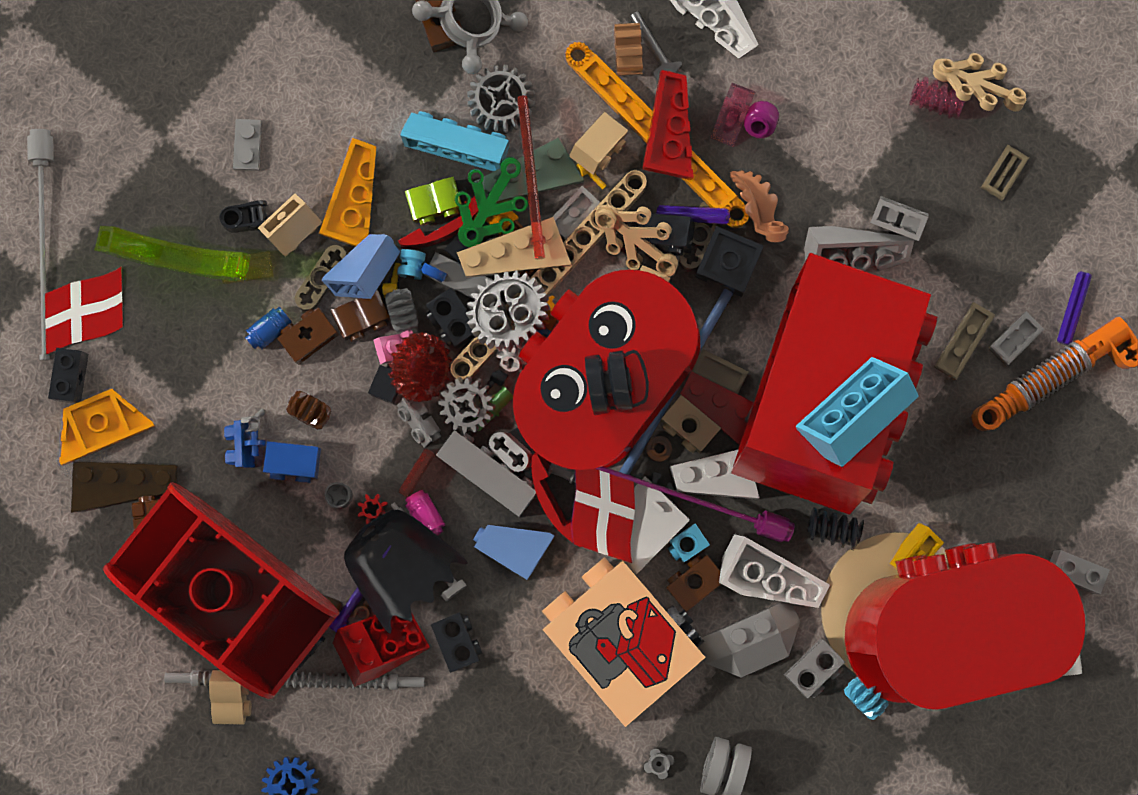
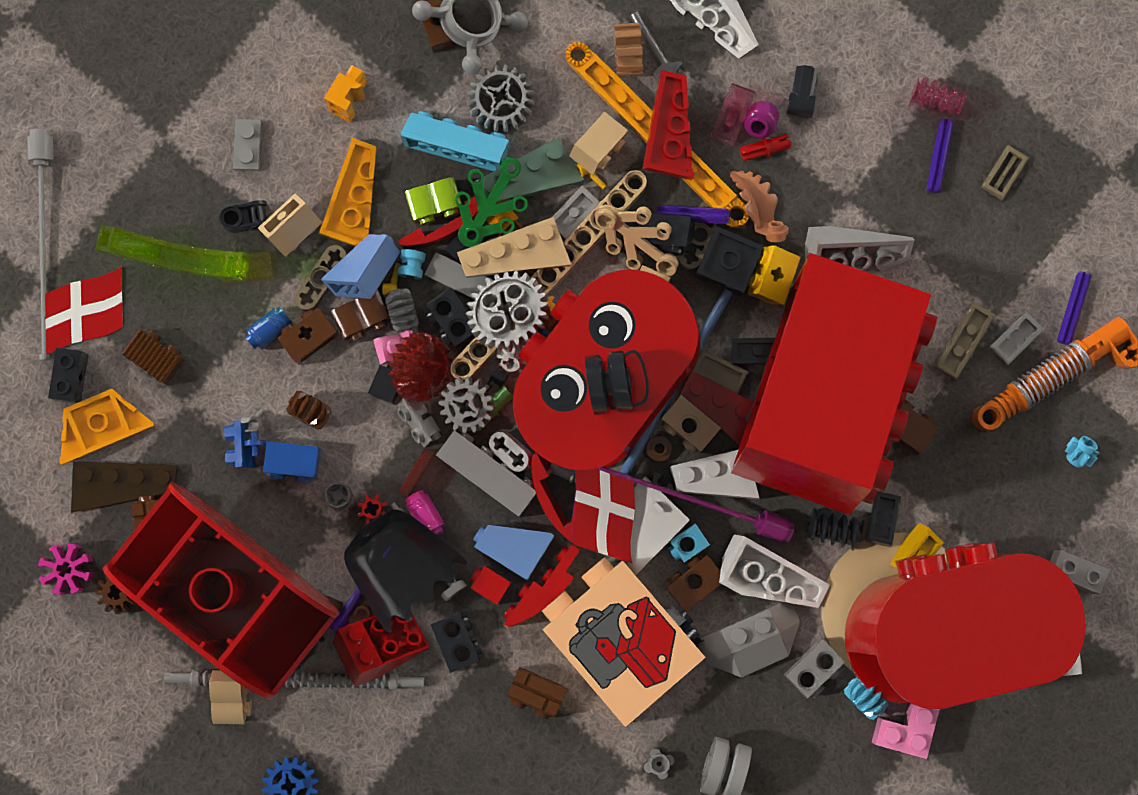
blue tile [421,263,447,282] -> none
clear red bar [517,95,546,260] -> none
medium azure slope [796,357,919,467] -> none
light grey brick [870,196,929,241] -> none
tan plant [933,53,1026,111] -> none
none -> dark pink gear [38,544,95,595]
none -> reddish brown gear [95,574,137,615]
none -> reddish brown brick [121,329,185,385]
none -> light orange hips [324,65,368,123]
none -> red brick [470,566,512,605]
none -> red slope [503,545,580,627]
none -> reddish brown brick [507,667,567,720]
none -> black plate [731,338,775,365]
none -> red axle [740,133,791,161]
none -> yellow brick [747,246,801,305]
none -> black piece [786,65,818,118]
none -> black plate [865,491,901,547]
none -> bright pink brick [871,703,940,759]
none -> reddish brown brick [898,400,939,455]
none -> dark purple axle [926,119,954,193]
none -> medium azure gear [1065,436,1099,468]

